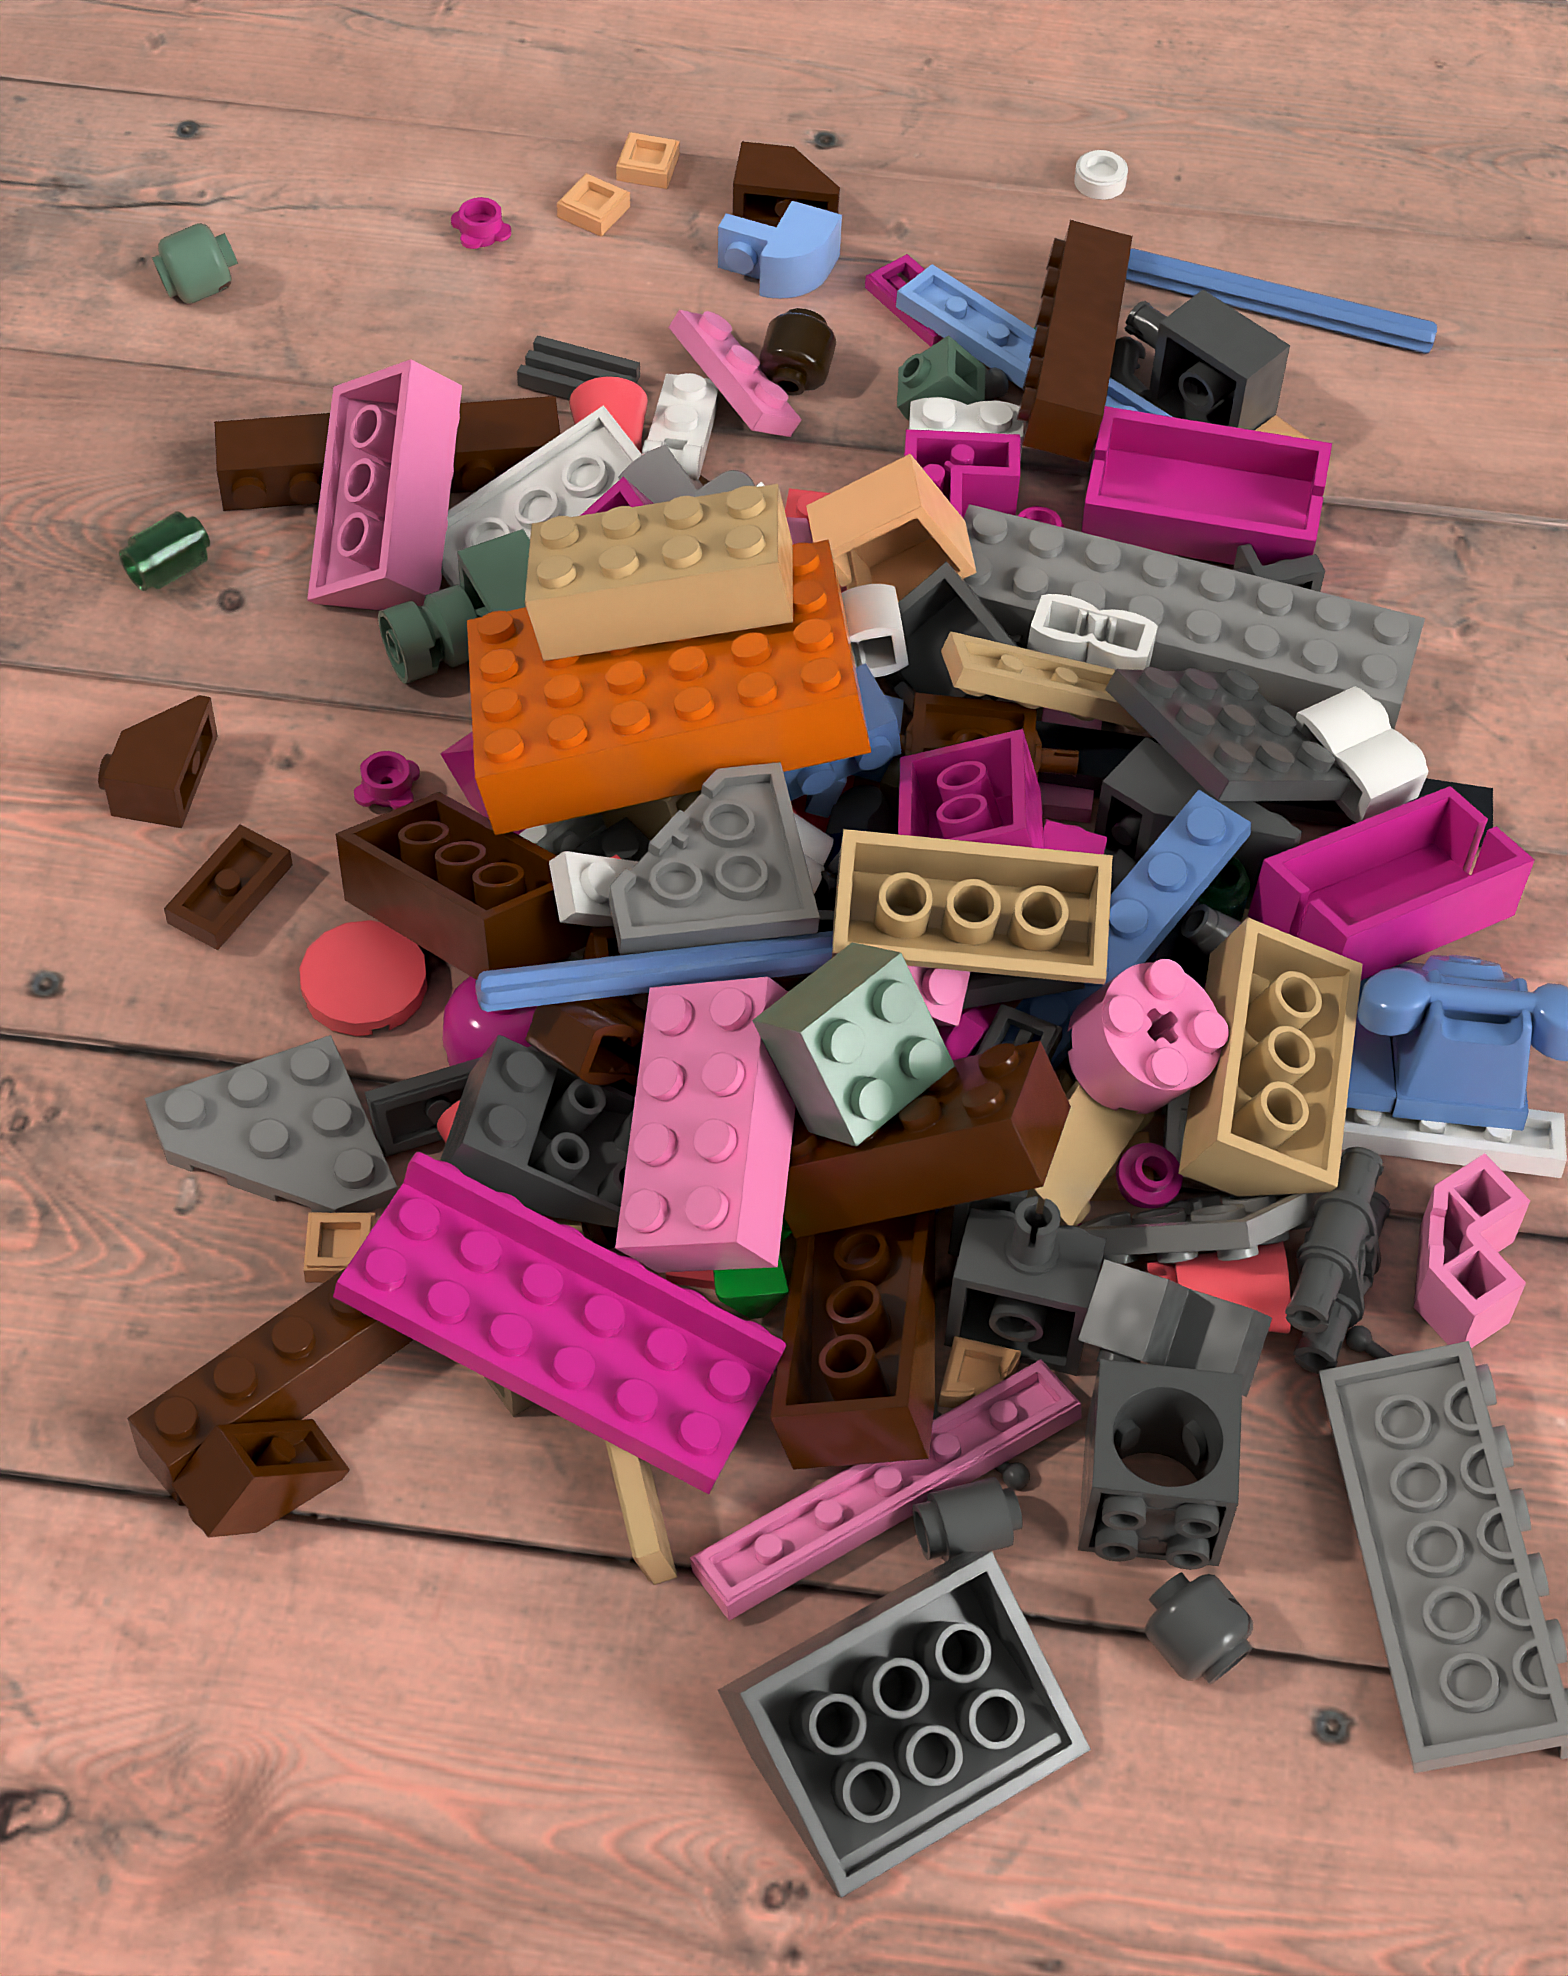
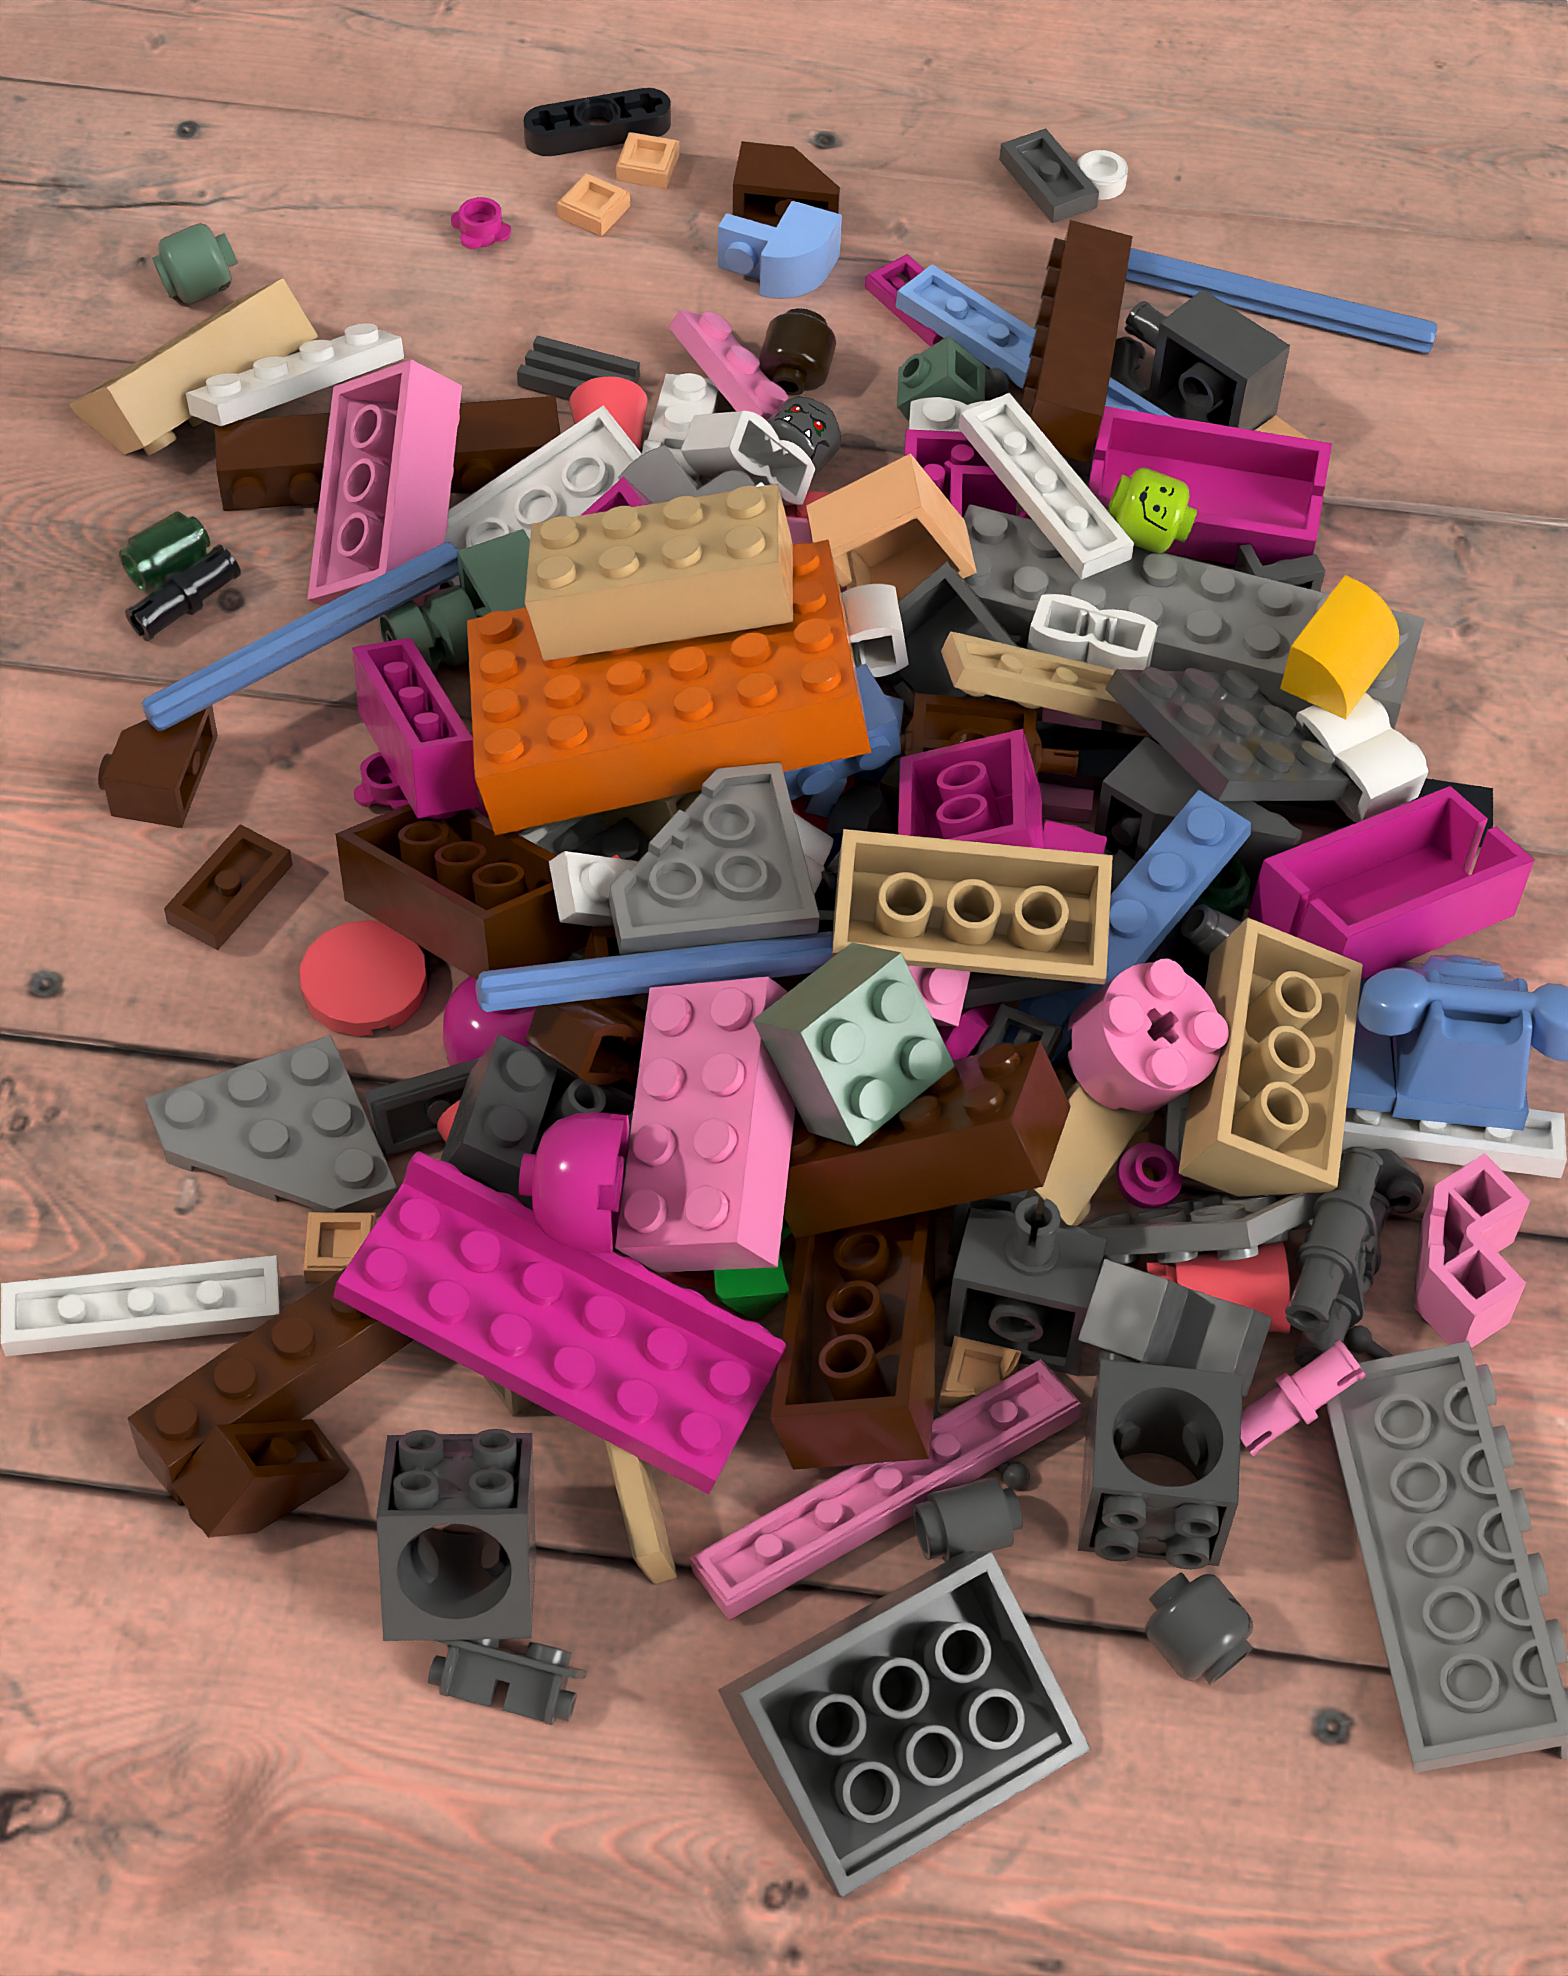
none -> white plate [1,1255,282,1357]
none -> tan slope [69,278,318,456]
none -> black pin [125,544,241,641]
none -> medium blue axle [142,542,459,731]
none -> white plate [186,323,404,427]
none -> dark pink brick [352,638,479,819]
none -> dark grey brick [376,1429,536,1641]
none -> dark grey hinge [428,1639,587,1725]
none -> dark pink cylinder [519,1112,629,1253]
none -> black beam [523,88,671,156]
none -> white brick [681,411,815,506]
none -> dark grey head [766,396,841,477]
none -> white plate [959,393,1134,580]
none -> dark grey plate [999,128,1099,223]
none -> lime head [1107,467,1197,554]
none -> bright pink pin [1241,1339,1366,1456]
none -> yellow brick [1280,575,1399,720]
none -> dark grey arm [1340,1148,1424,1214]

